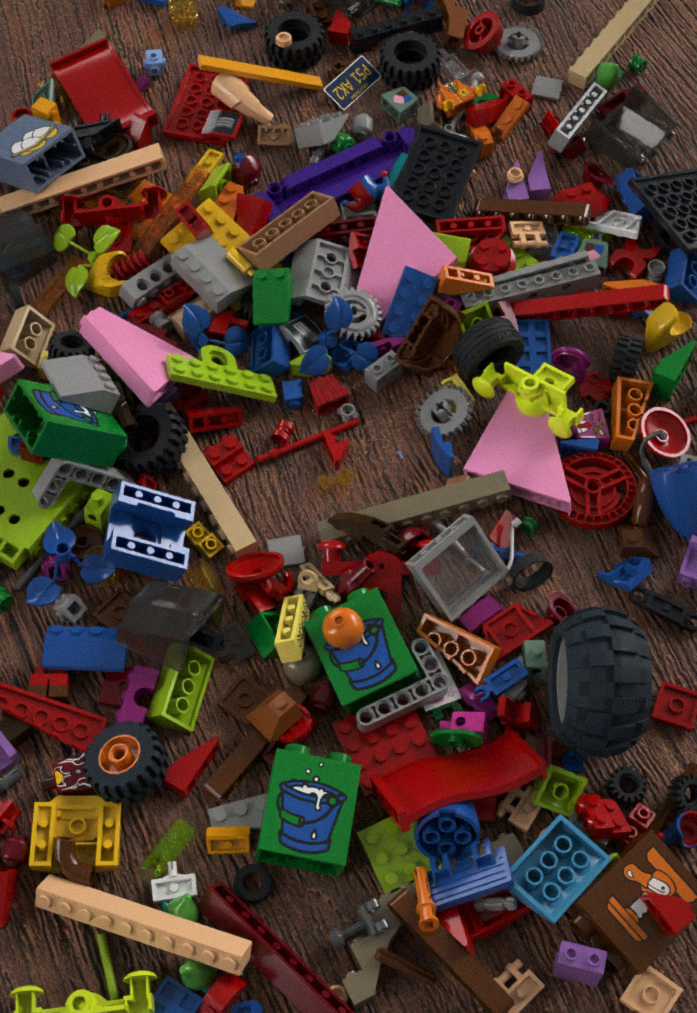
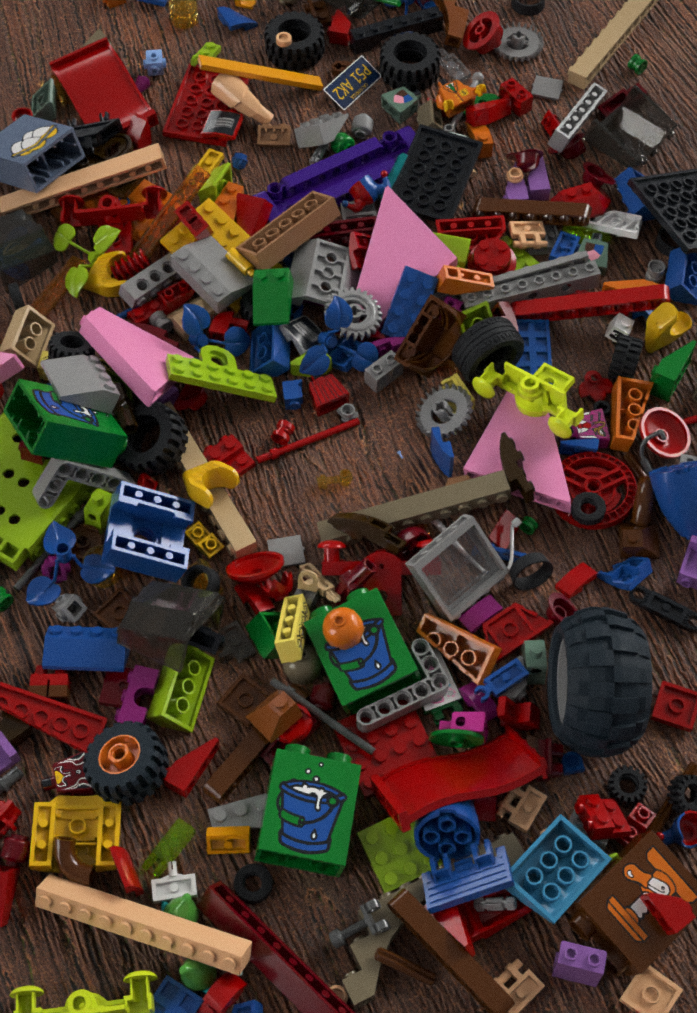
blue tile [8,436,22,455] -> none
light orange brick [31,97,61,124] -> none
lime bar [97,933,119,1001] -> none
red slope [182,406,242,433] -> none
dark red cylinder [231,155,262,187] -> none
red slope [322,429,350,471] -> none
orange pin [413,867,439,932] -> none
orange hinge [490,95,530,141] -> none
lime slope [532,764,588,817] -> none
magenta piece [551,346,591,384] -> none
bright green hat [593,62,625,89] -> none
red piece [607,236,662,280] -> none
none -> red slope [109,846,145,897]
none -> black tyre [181,565,221,604]
none -> yellow animal [183,461,240,509]
none -> lime hinge [191,42,221,67]
none -> dark grey bar [270,677,376,755]
none -> dark brown slope [499,432,535,503]
none -> dark red piece [506,149,544,173]
none -> red slope [555,562,598,599]
none -> black tyre [571,492,606,526]
none -> white brick [604,313,634,343]

